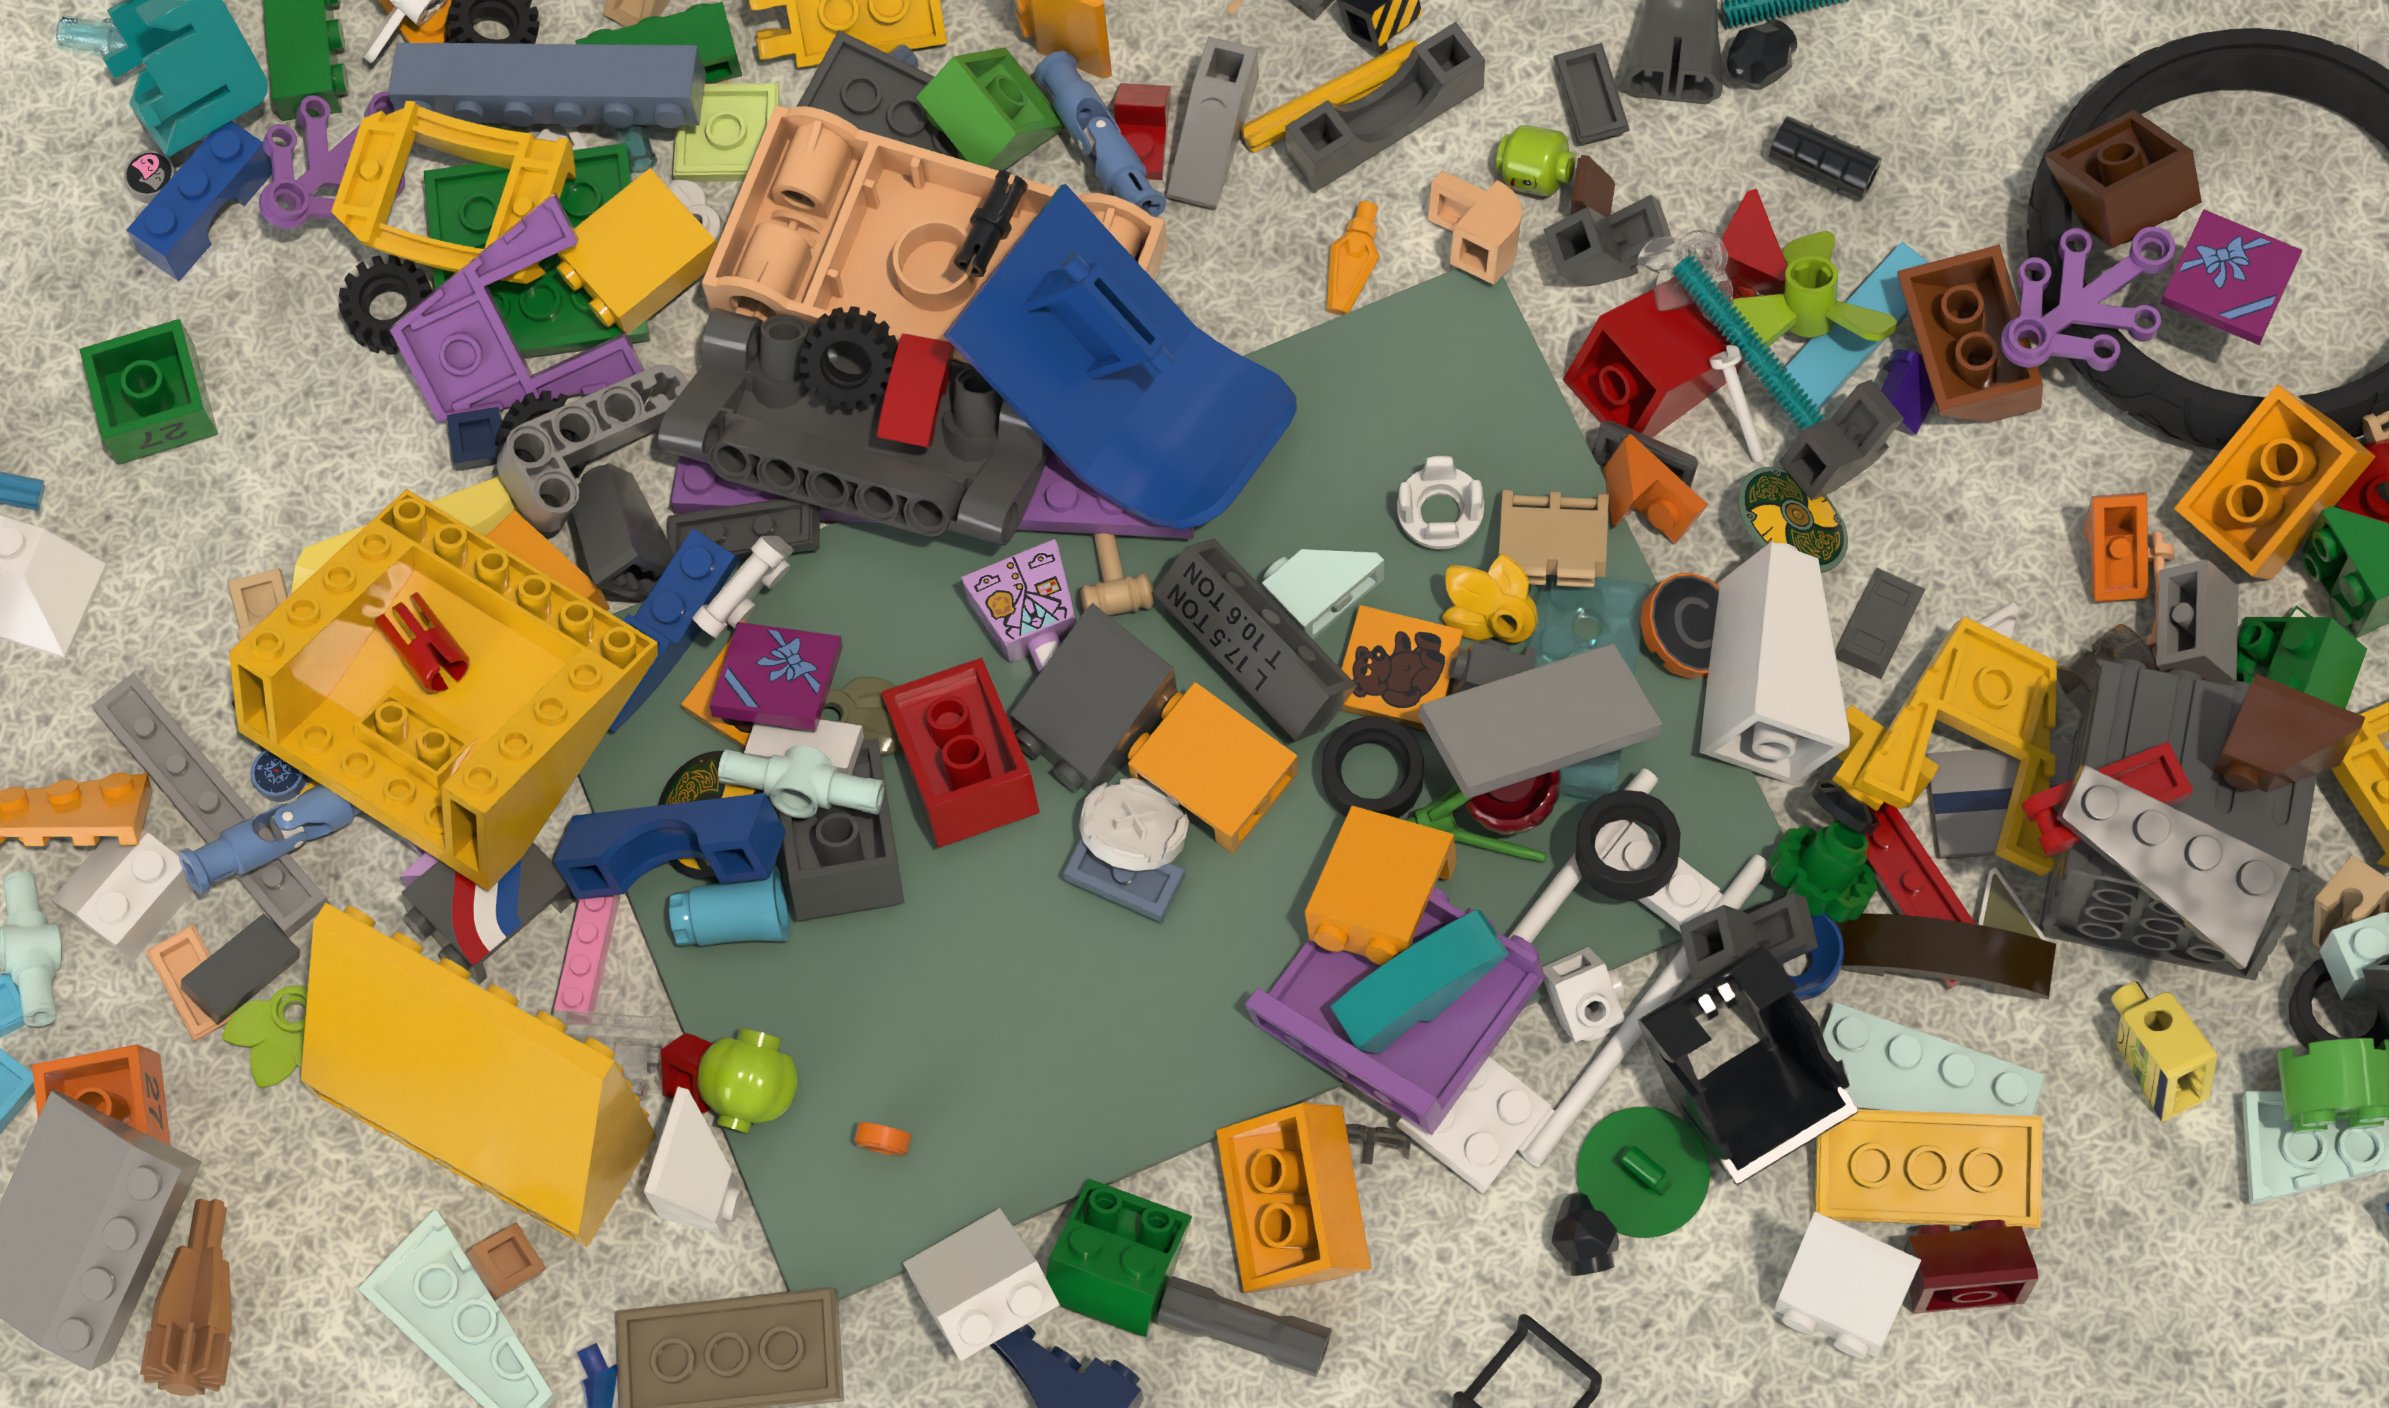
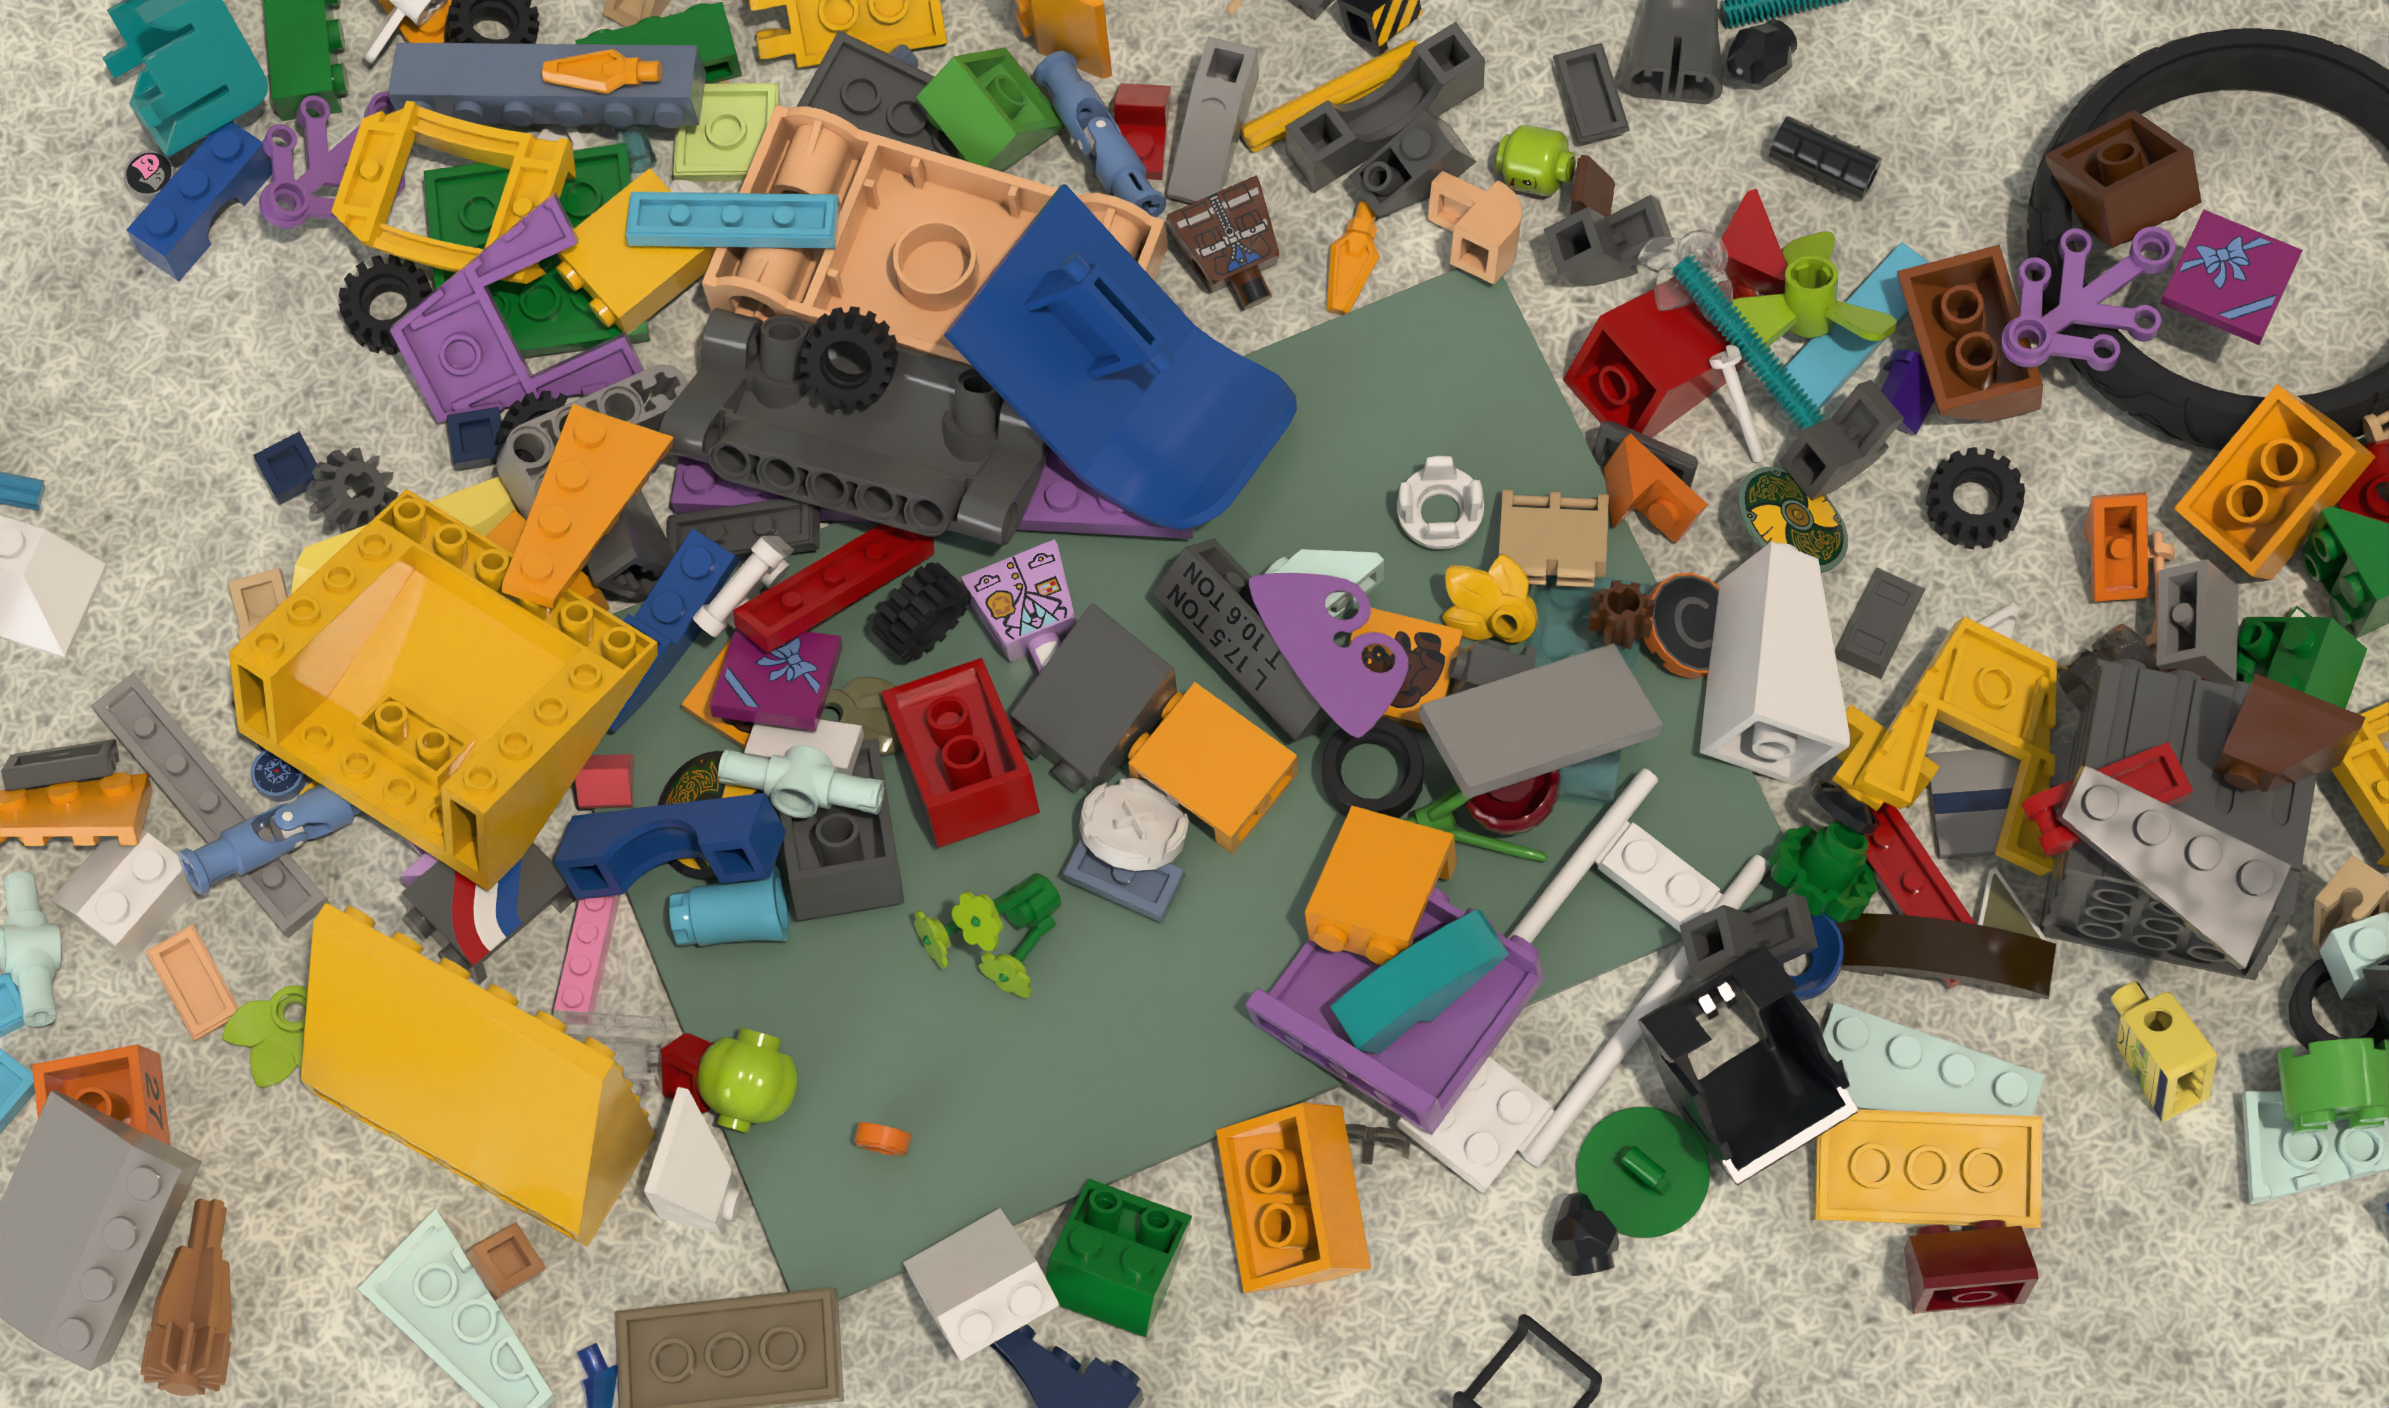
clear light blue pin [56,15,126,57] -> none
green brick [79,319,218,464] -> none
dark grey tile [181,913,301,1025] -> none
red arm [375,591,470,693] -> none
red slope [877,333,954,447] -> none
black pin [954,171,1028,277] -> none
tan piece [1080,533,1154,615] -> none
dark grey axle [1157,1276,1332,1377] -> none
white brick [1542,947,1626,1043] -> none
black tyre [1575,790,1681,901] -> none
white slope [1774,1212,1921,1359] -> none
none -> dark grey tile [1,739,119,791]
none -> dark blue plate [253,431,317,505]
none -> dark grey gear [305,447,398,533]
none -> light orange wing [501,404,674,609]
none -> light orange piece [542,49,663,94]
none -> coral slope [575,754,634,809]
none -> medium azure tile [626,192,840,249]
none -> red plate [733,524,935,653]
none -> black tyre [872,562,971,662]
none -> plant [914,873,1061,998]
none -> reddish brown torso [1165,175,1279,309]
none -> medium lavender piece [1249,573,1408,738]
none -> dark grey slope [1348,110,1477,217]
none -> reddish brown gear [1588,580,1655,650]
none -> black tyre [1926,447,2025,550]

